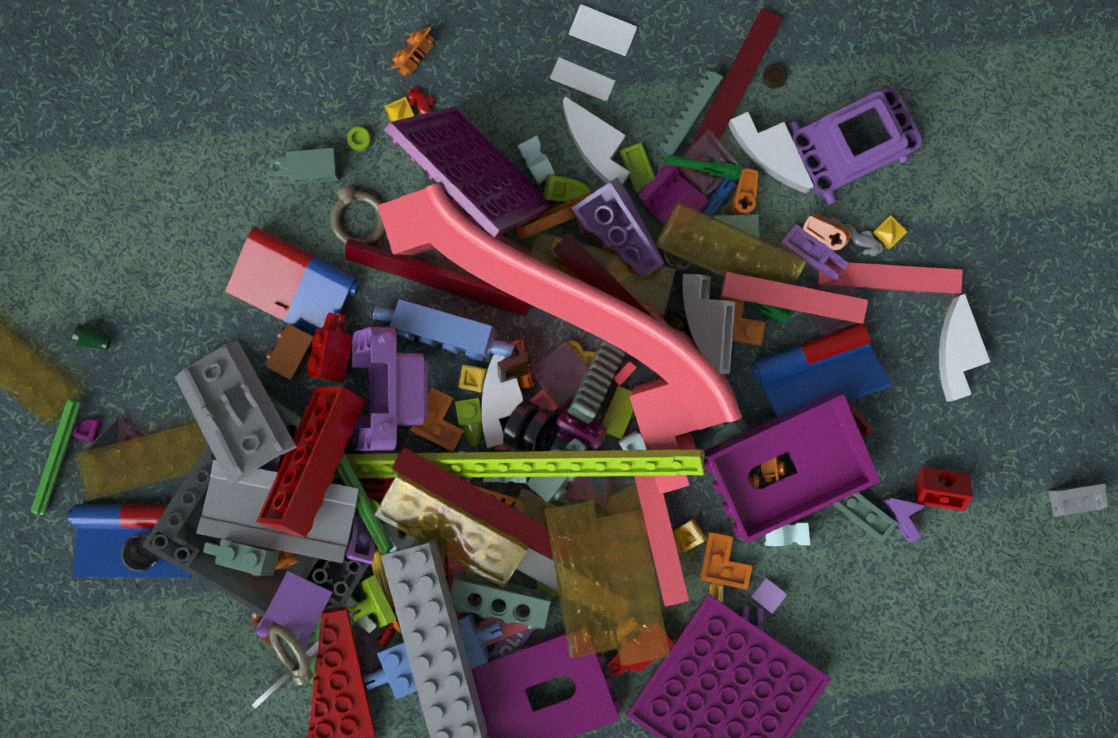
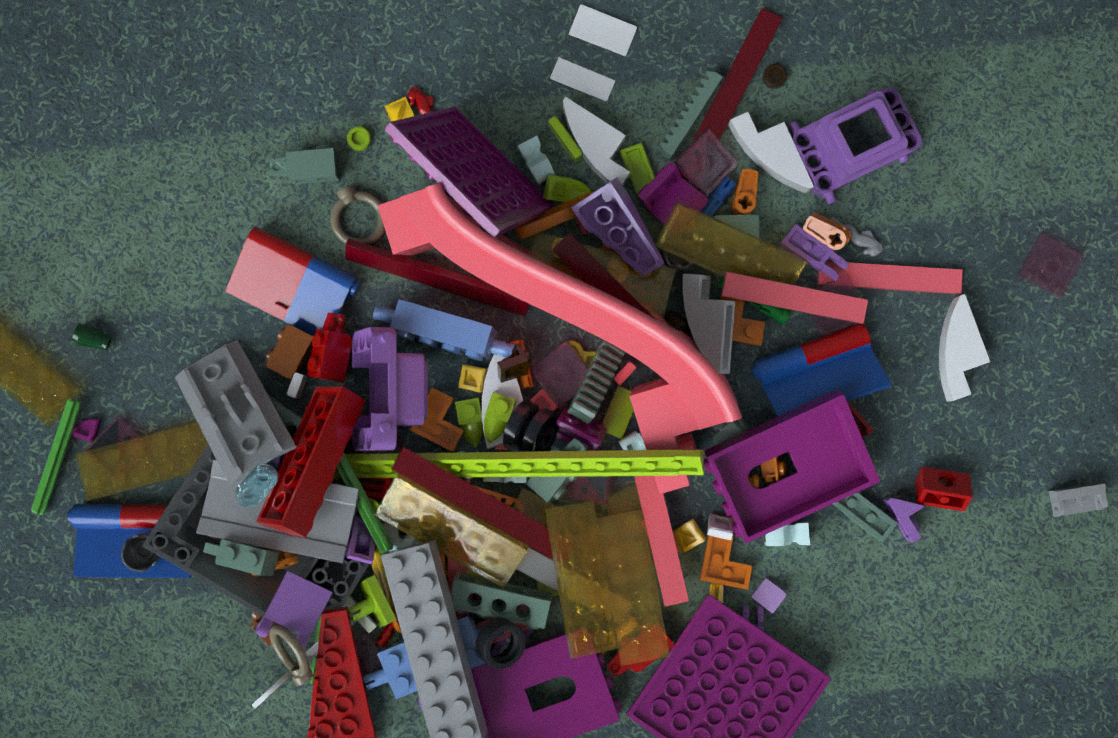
orange hinge [391,27,434,77] -> none
green pin [666,155,742,181] -> none
yellow tile [872,215,907,249] -> none
none -> clear light blue plate [235,464,278,507]
none -> white tile [287,373,308,399]
none -> black tyre [476,618,526,669]
none -> lime plate [484,392,516,443]
none -> lime tile [548,116,583,164]
none -> white tile [707,514,734,540]
none -> clear pink tile [1017,233,1083,298]

